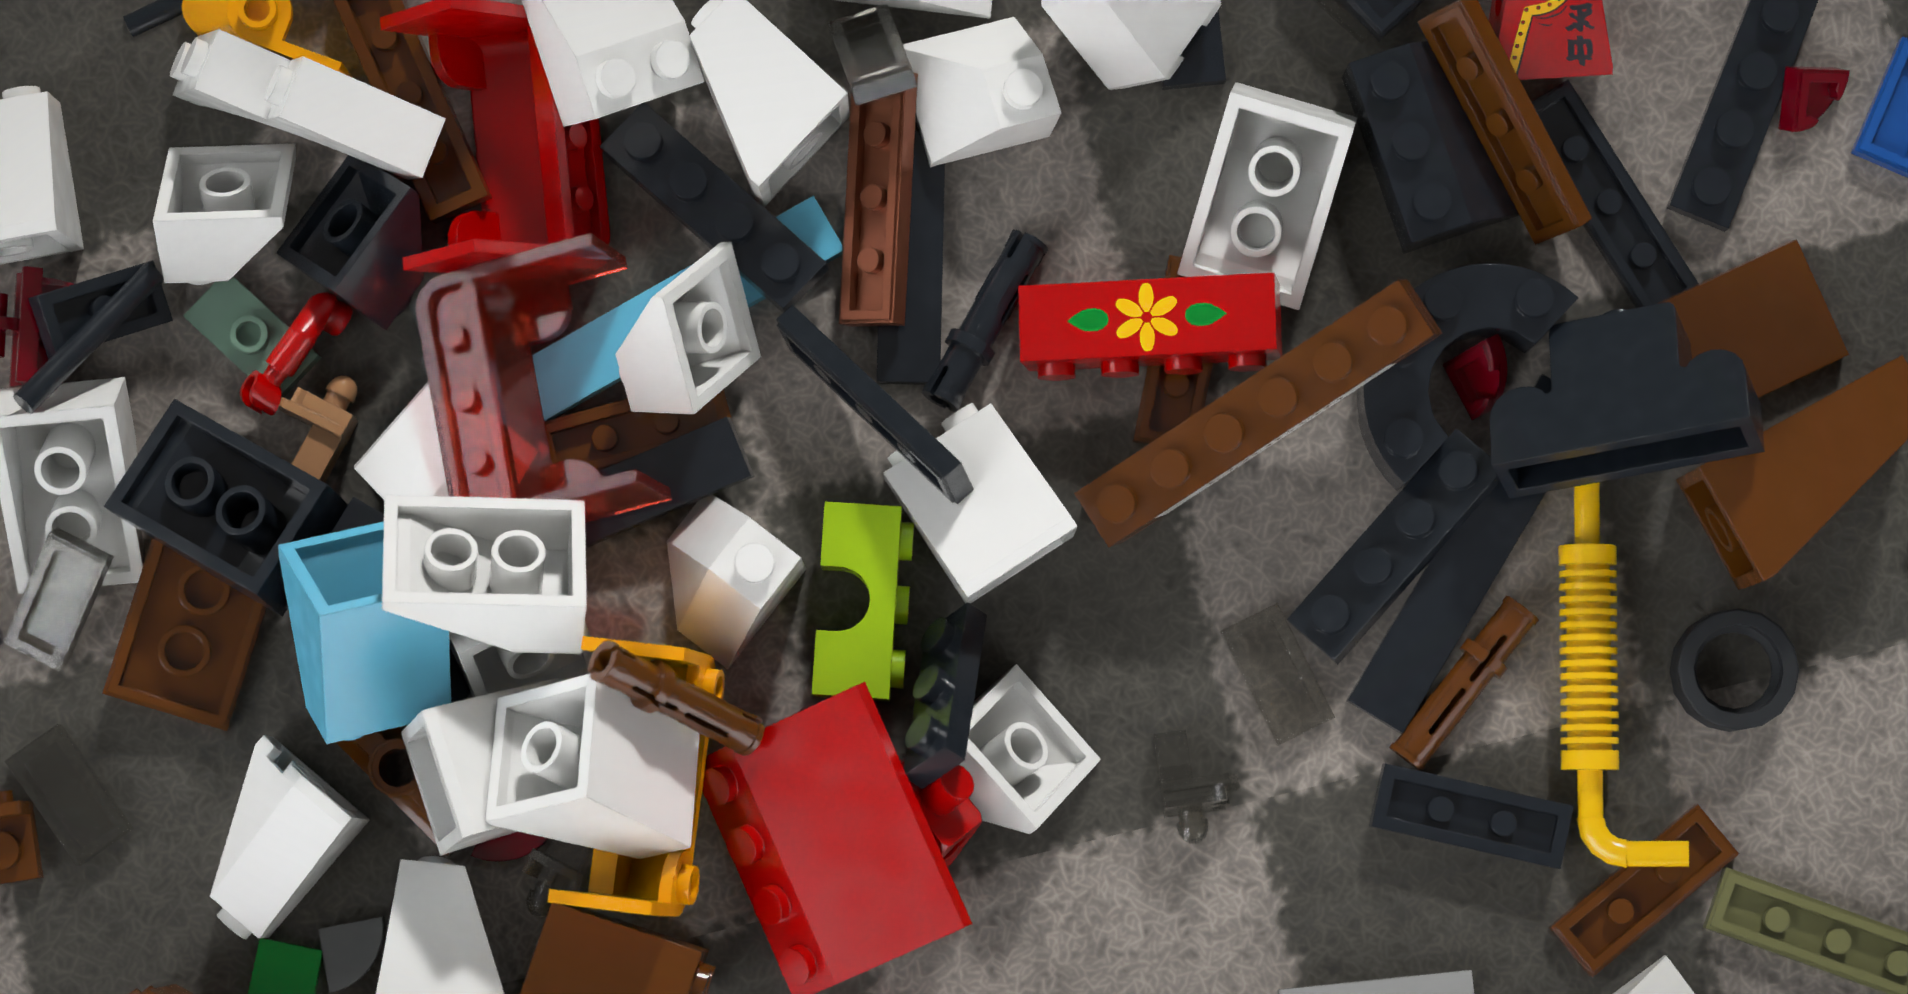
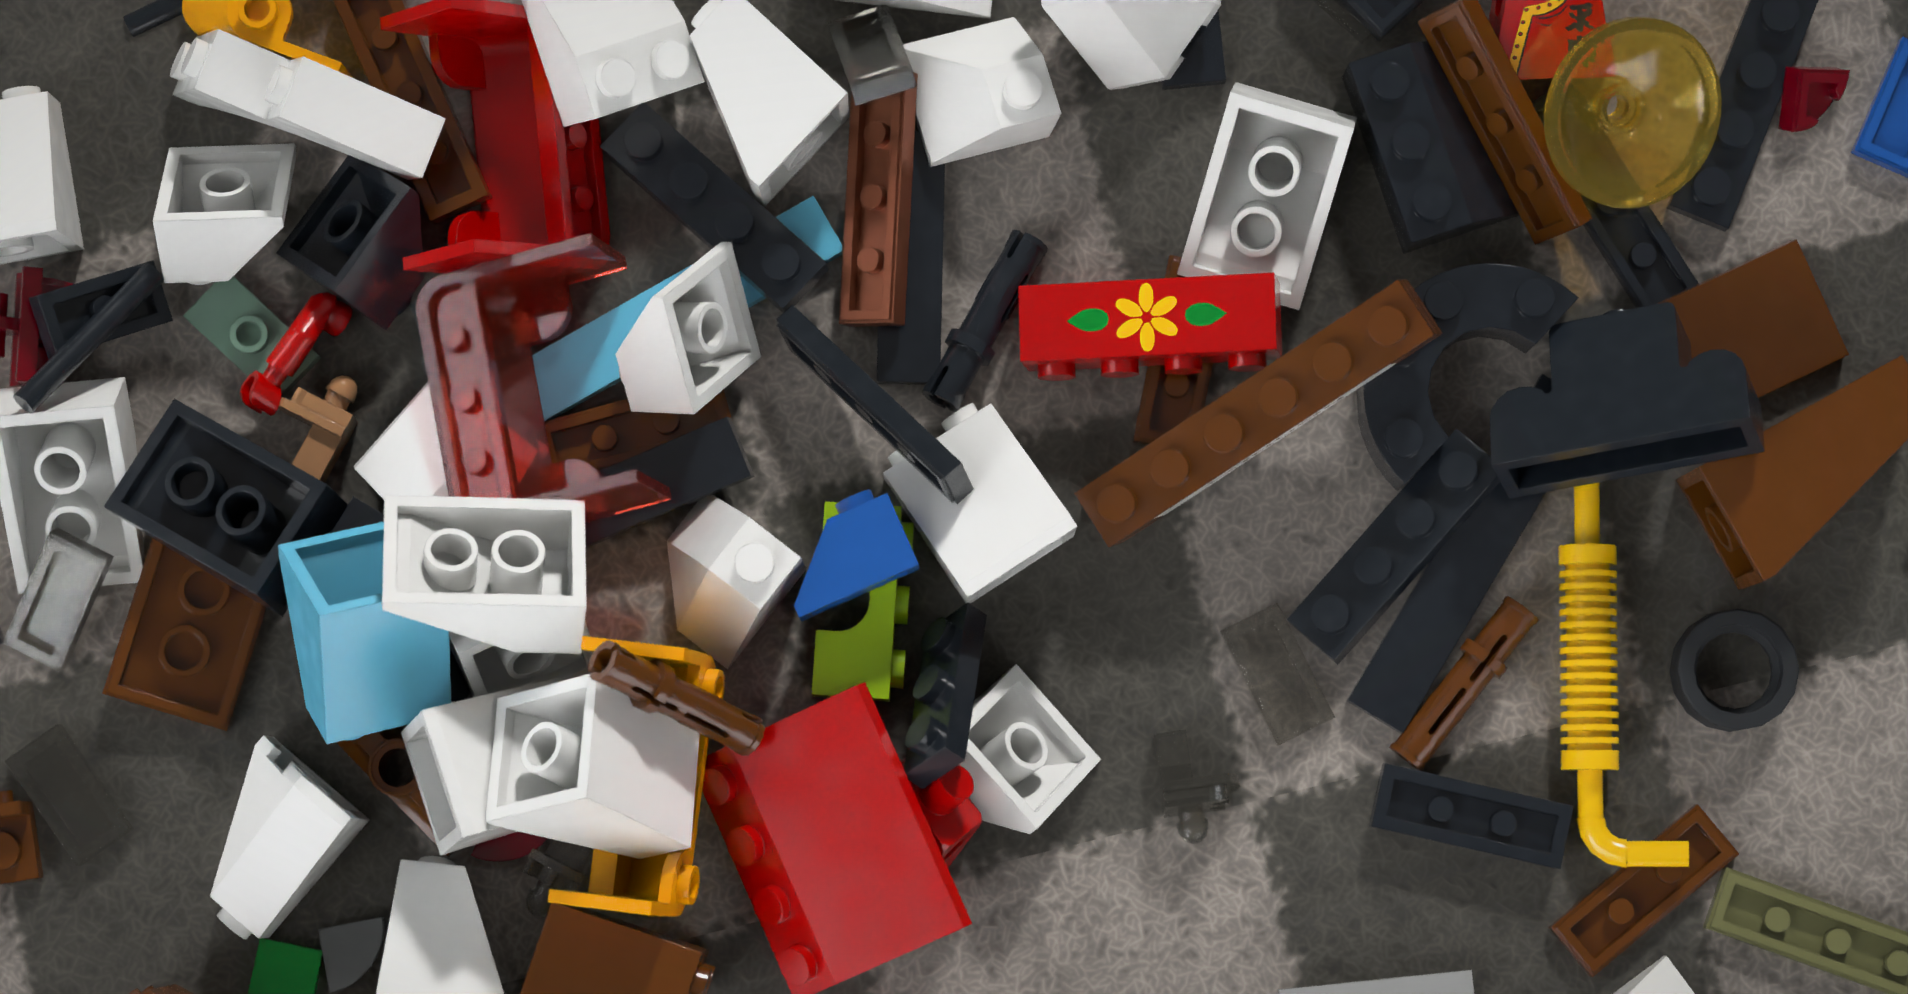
dark red tile [1442,334,1507,420] -> none
none -> blue slope [794,489,919,622]
none -> clear yellow dish [1544,16,1722,209]

